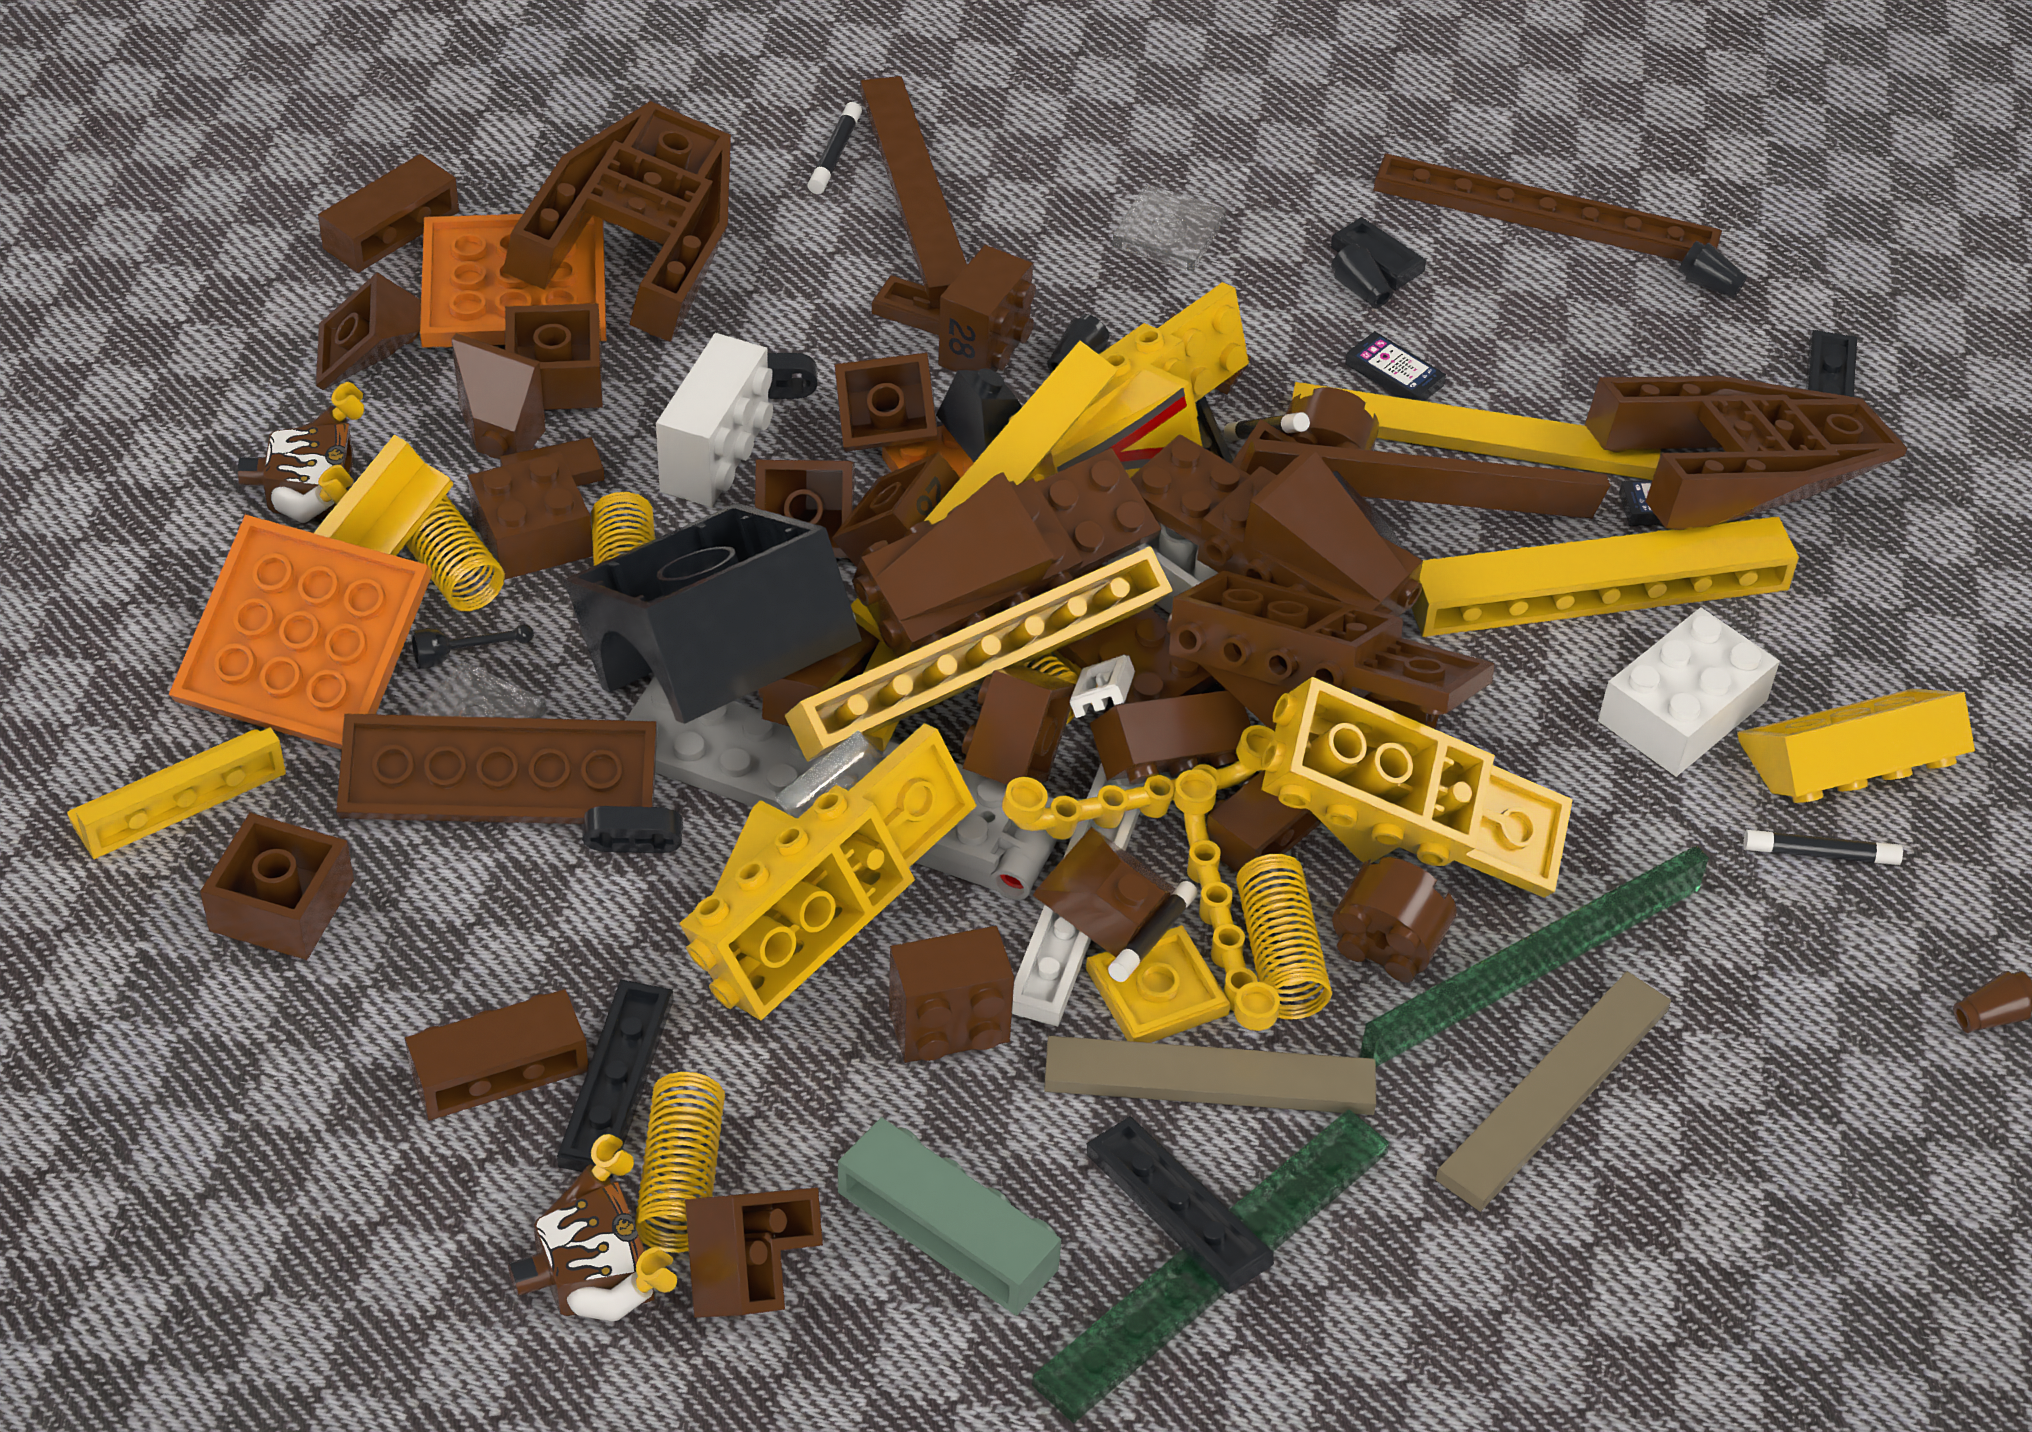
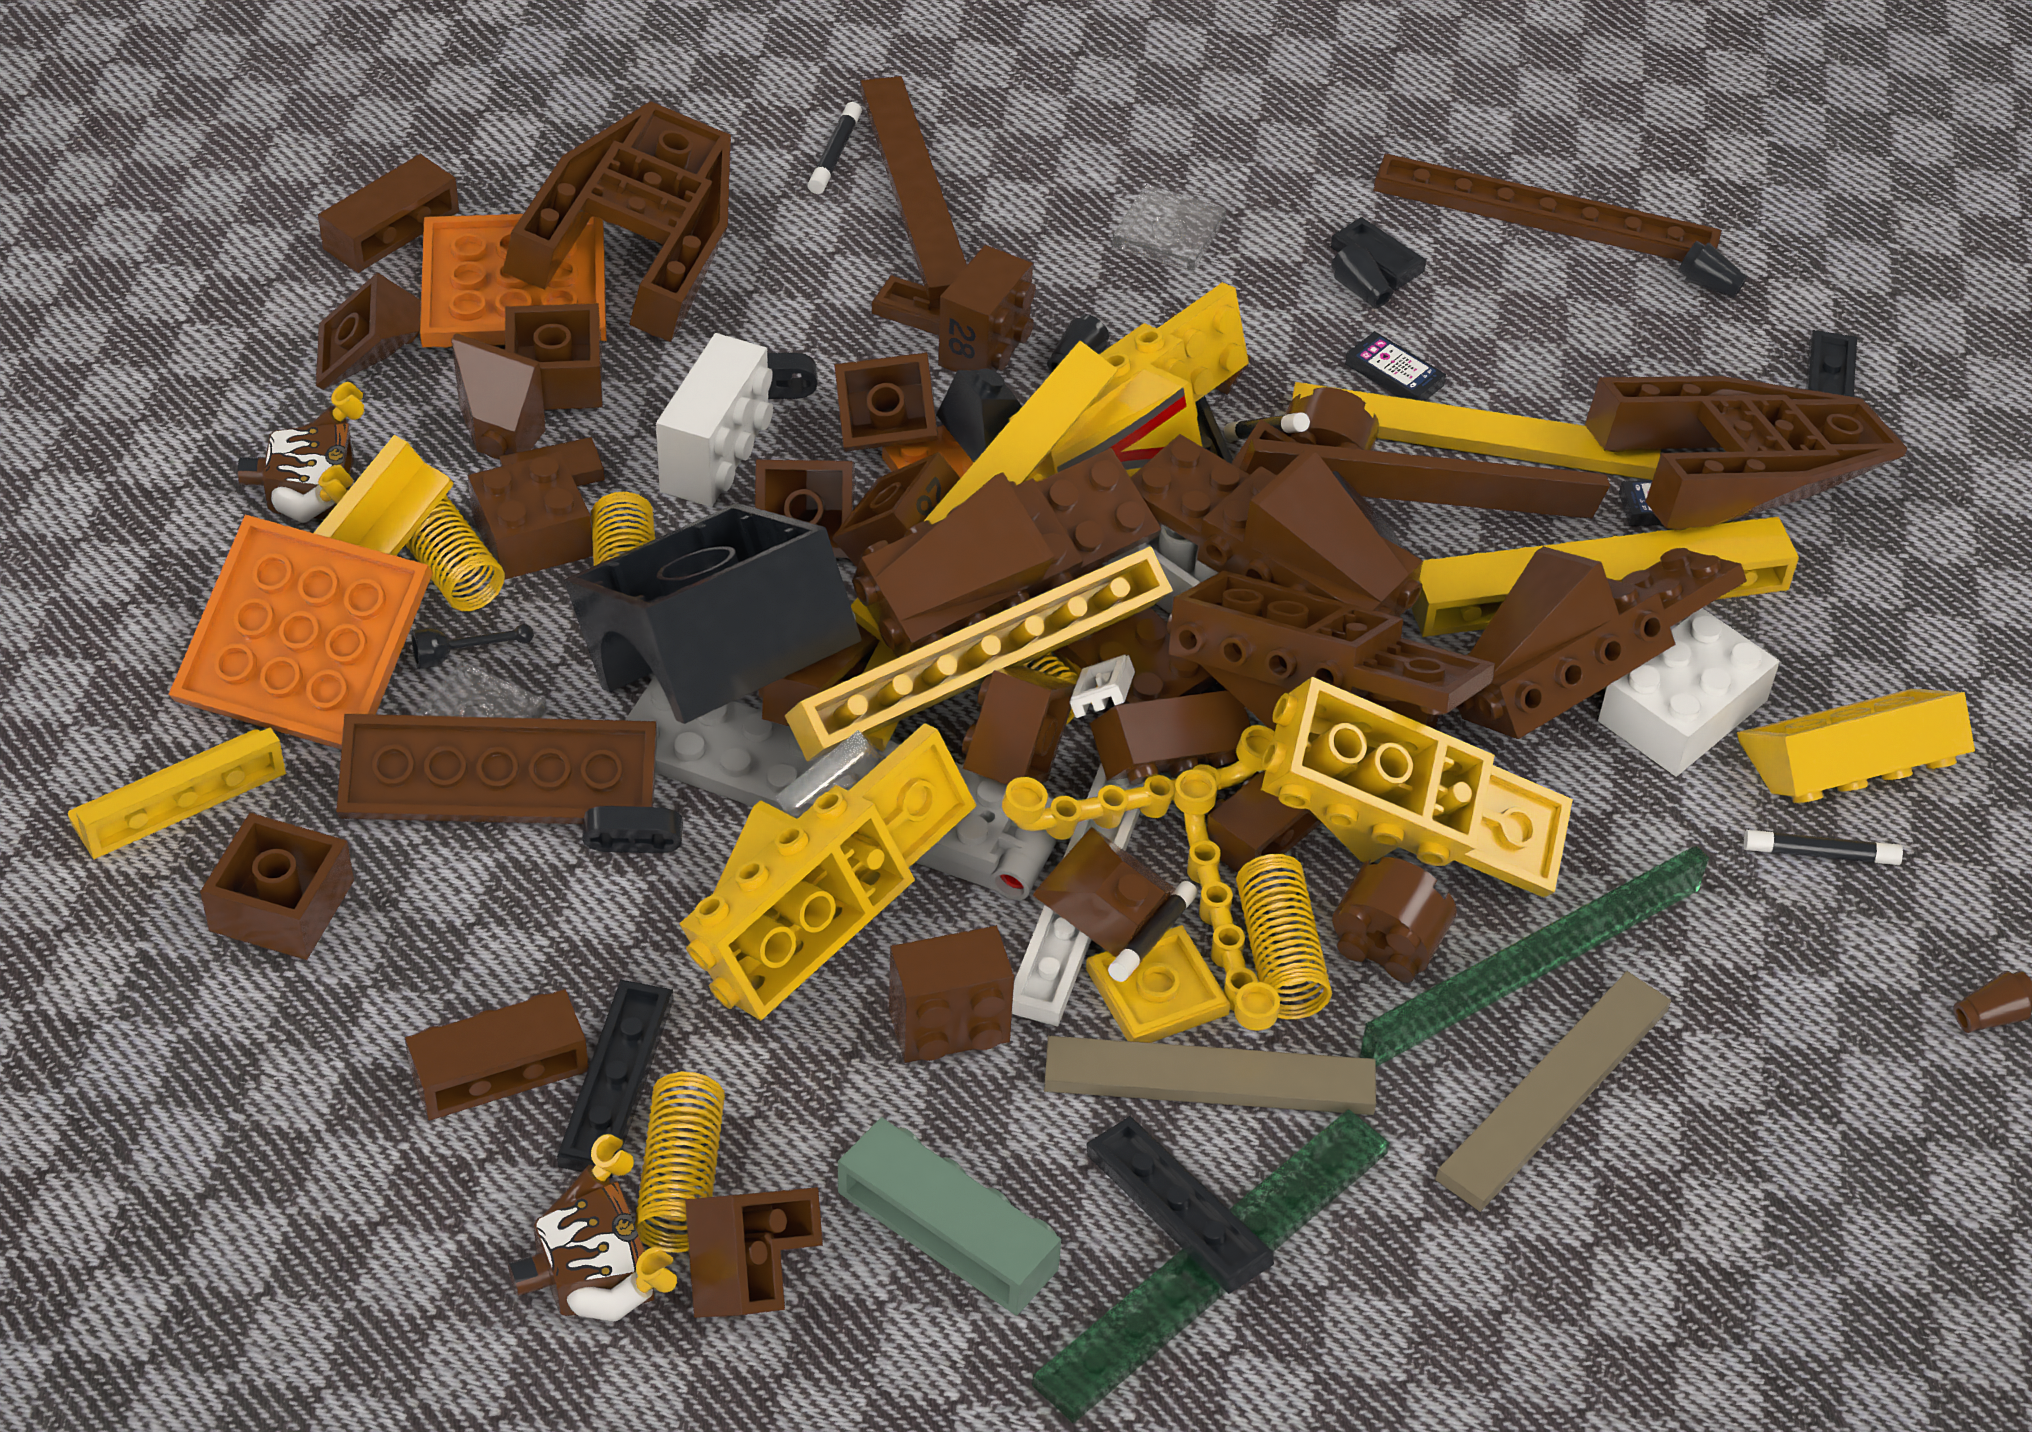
none -> reddish brown wedge [1456,547,1747,739]

